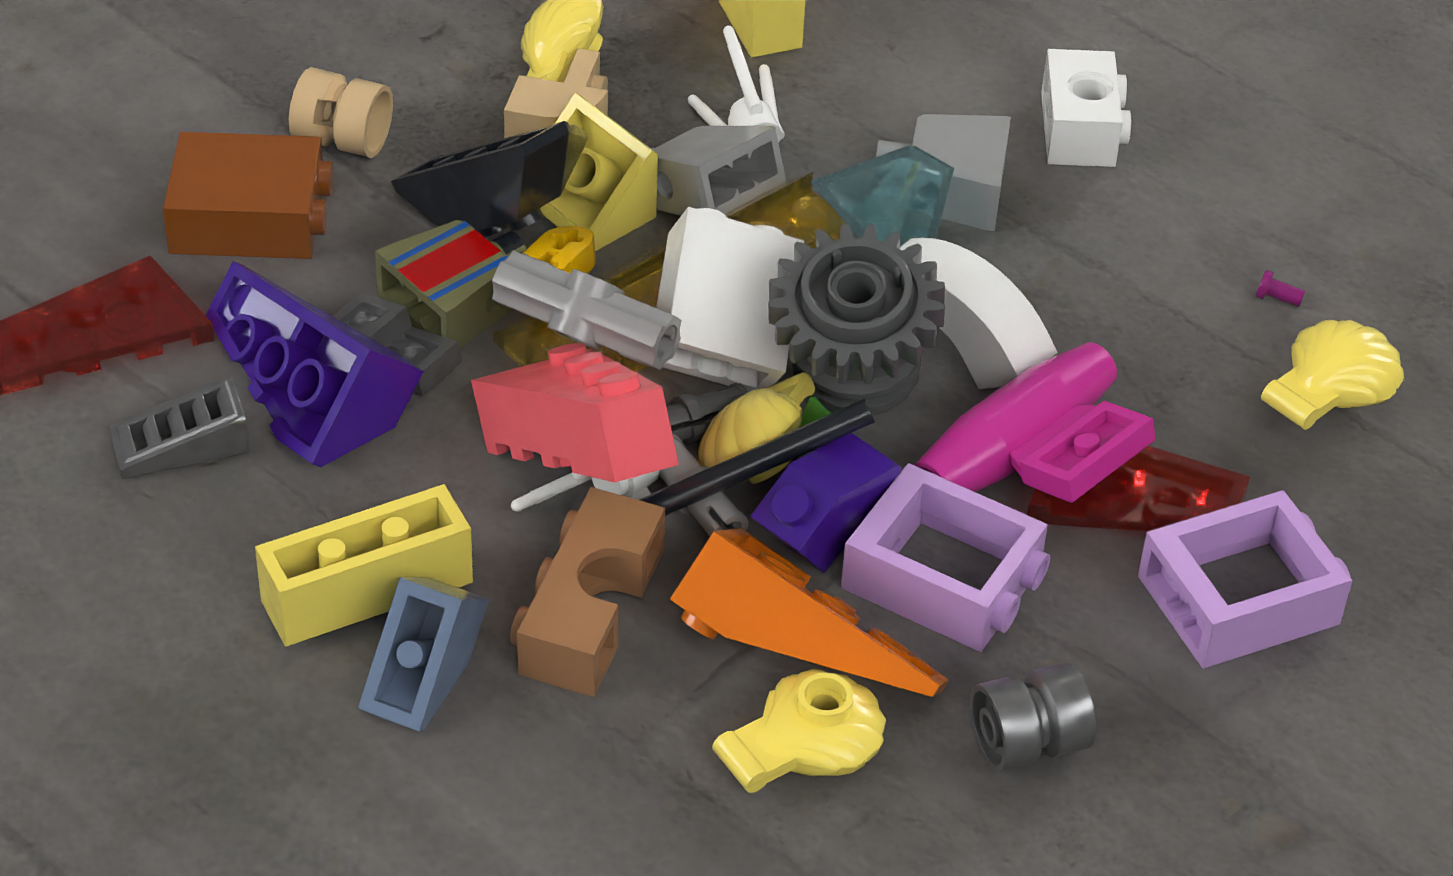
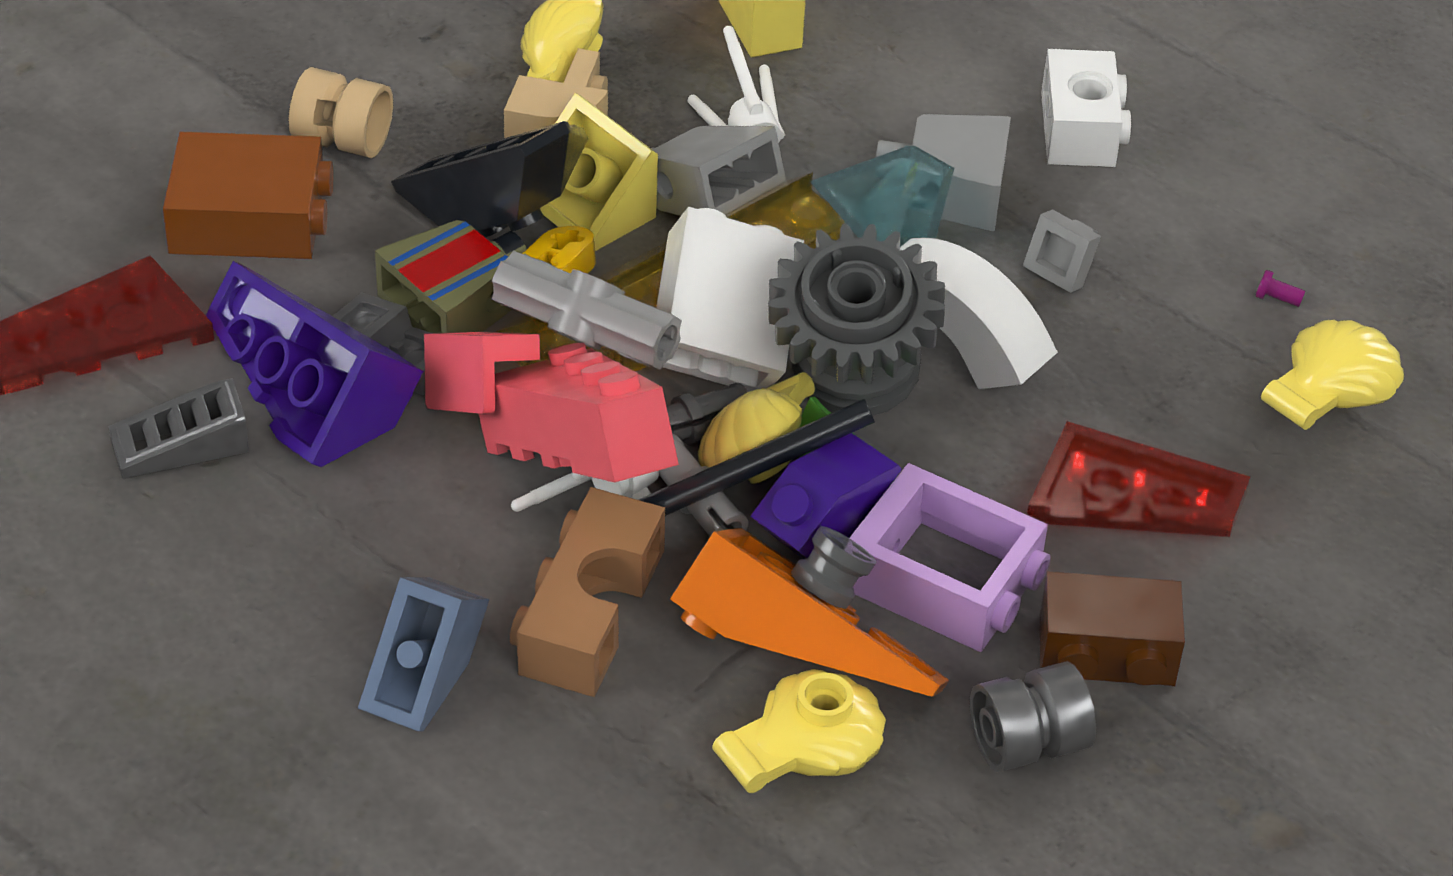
light yellow brick [255,484,473,647] -> none
dark pink plate [914,342,1156,503] -> none
lavender window [1138,490,1352,669] -> none
none -> coral panel [424,332,540,414]
none -> dark grey wheel [791,526,877,609]
none -> light grey tile [1023,209,1101,293]
none -> reddish brown brick [1040,571,1185,686]

